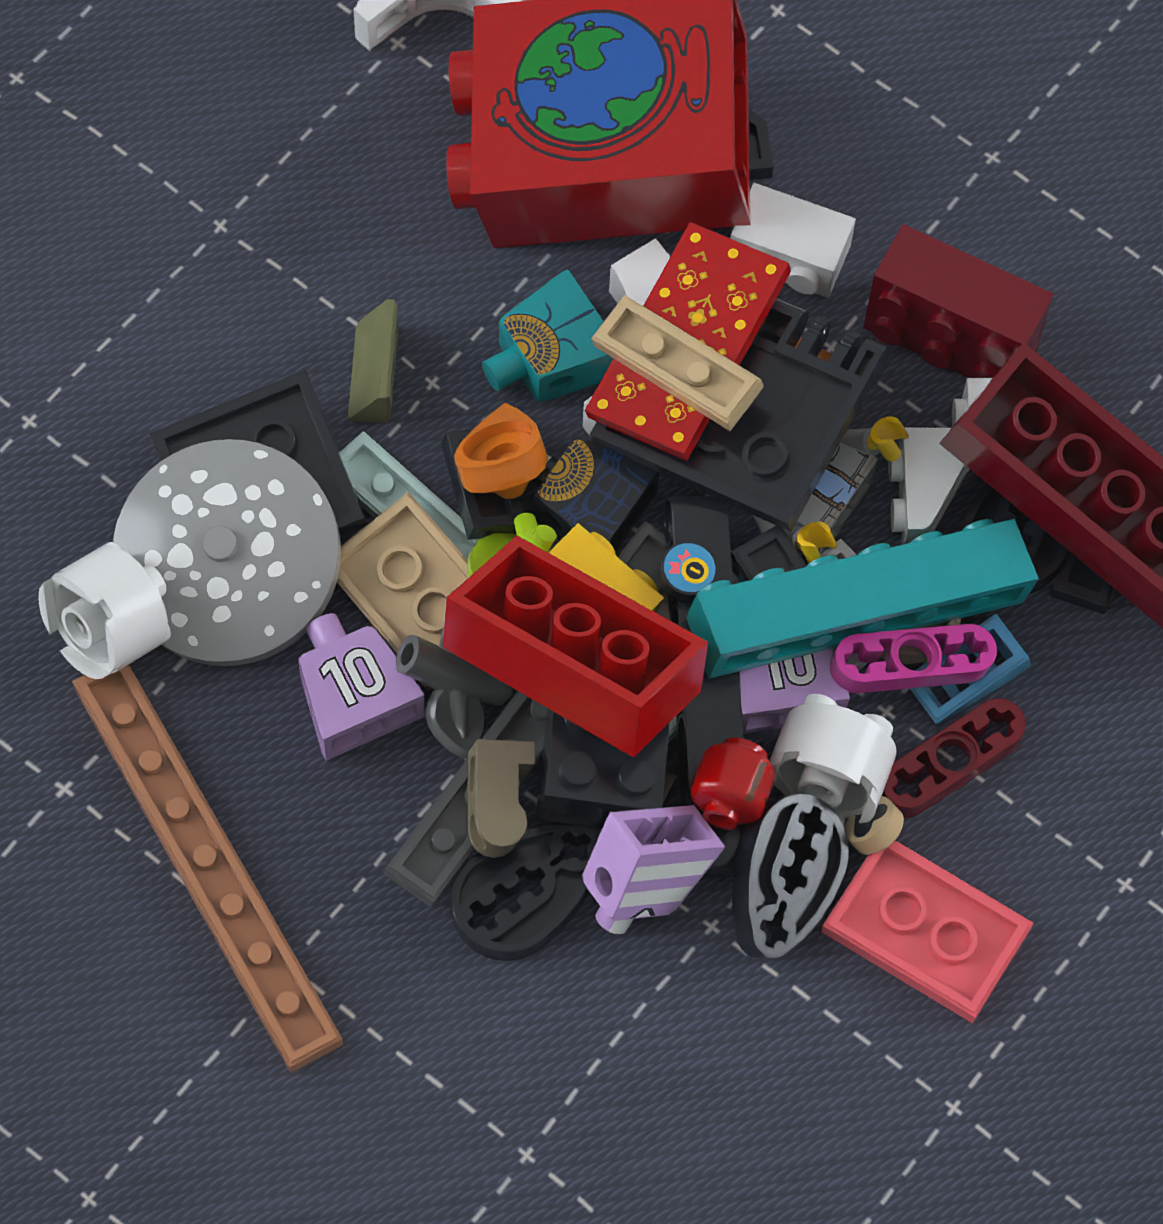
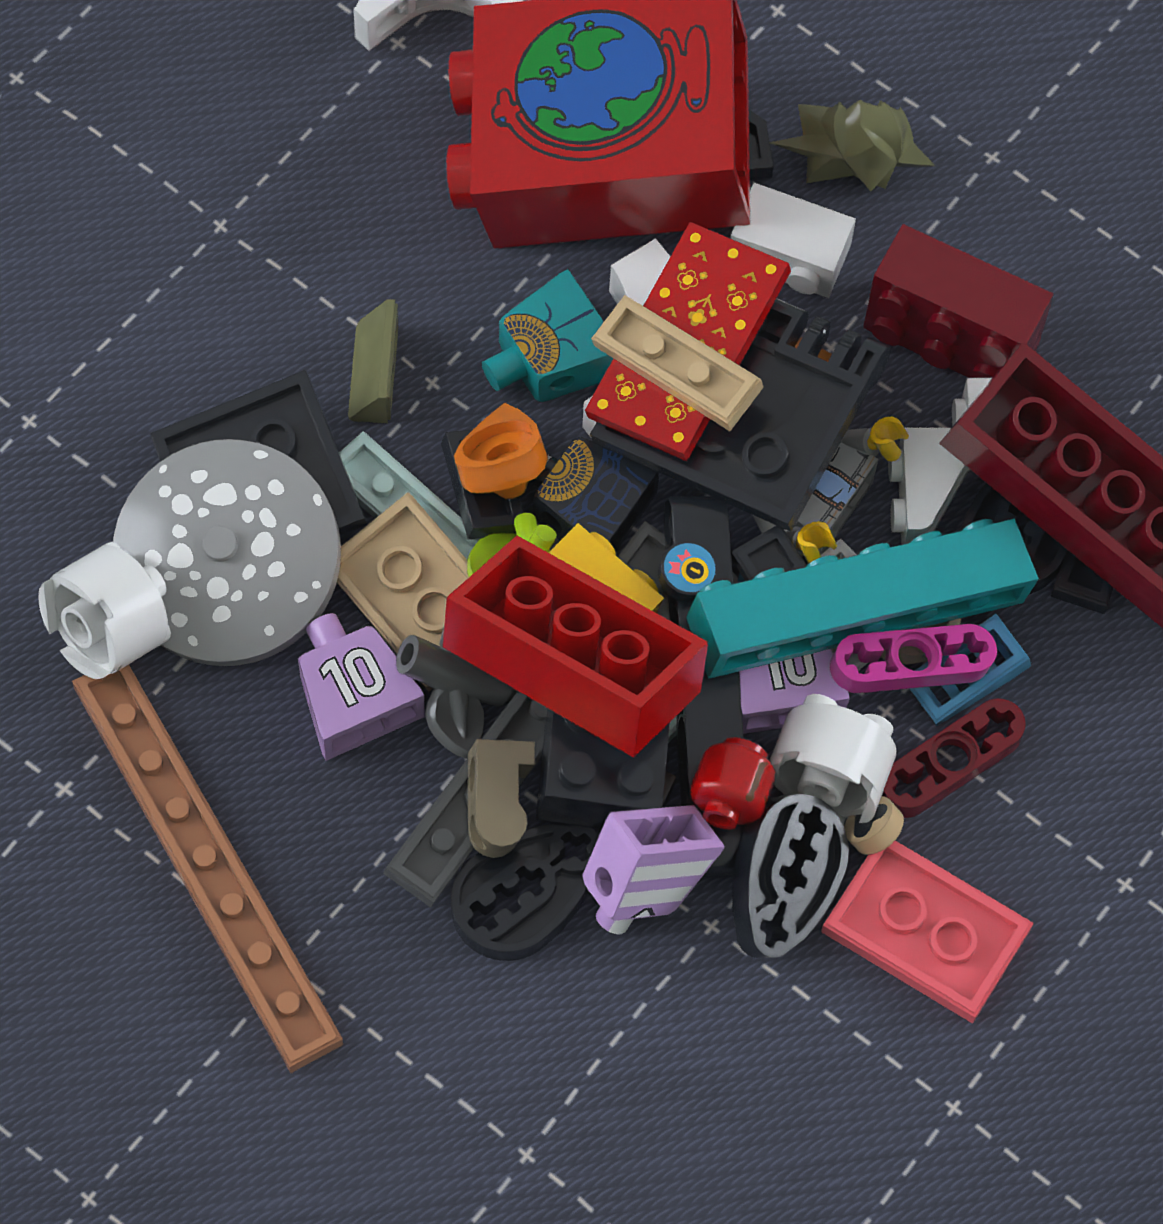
none -> olive hair [769,99,935,192]

